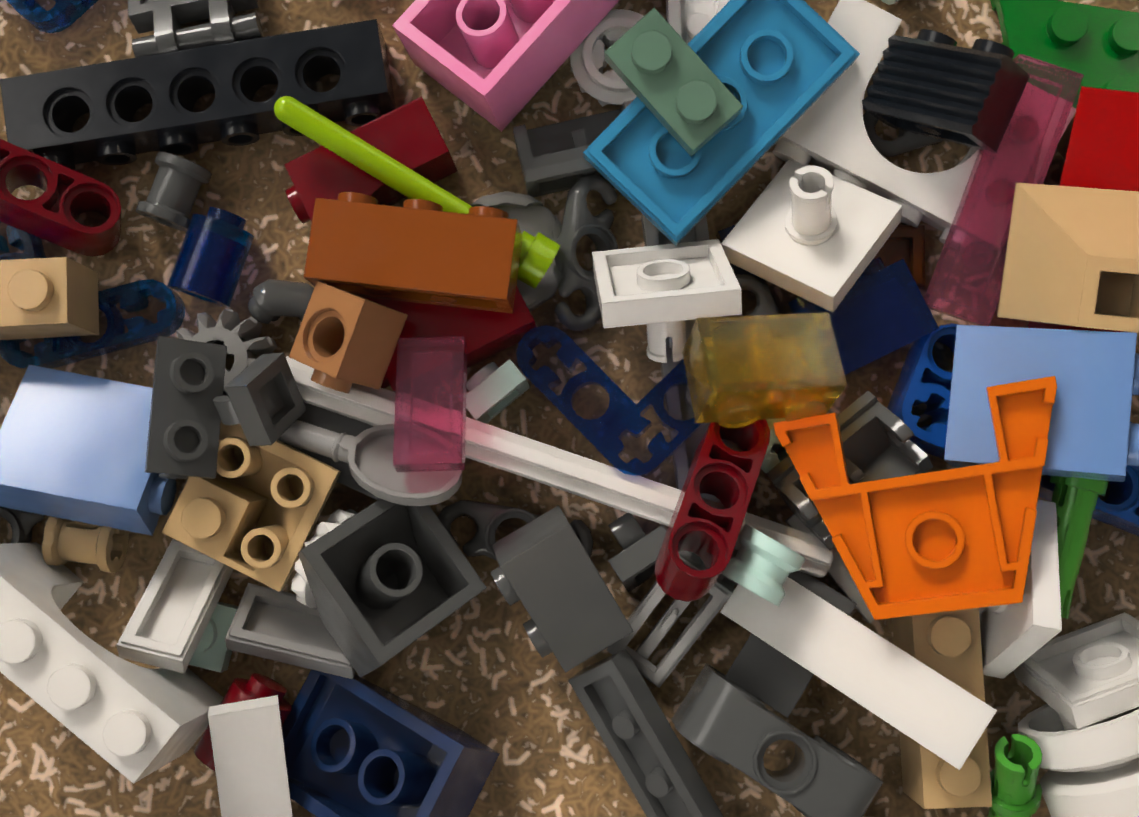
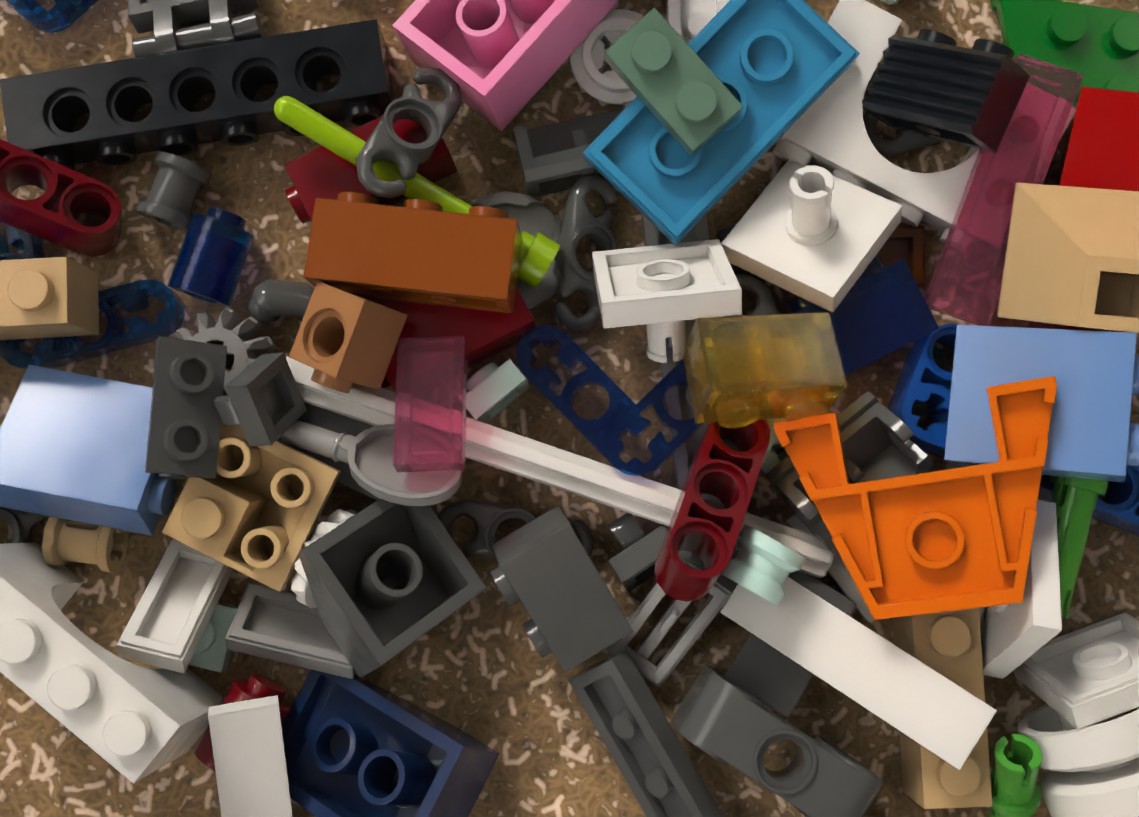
none -> dark grey piece [356,67,461,198]

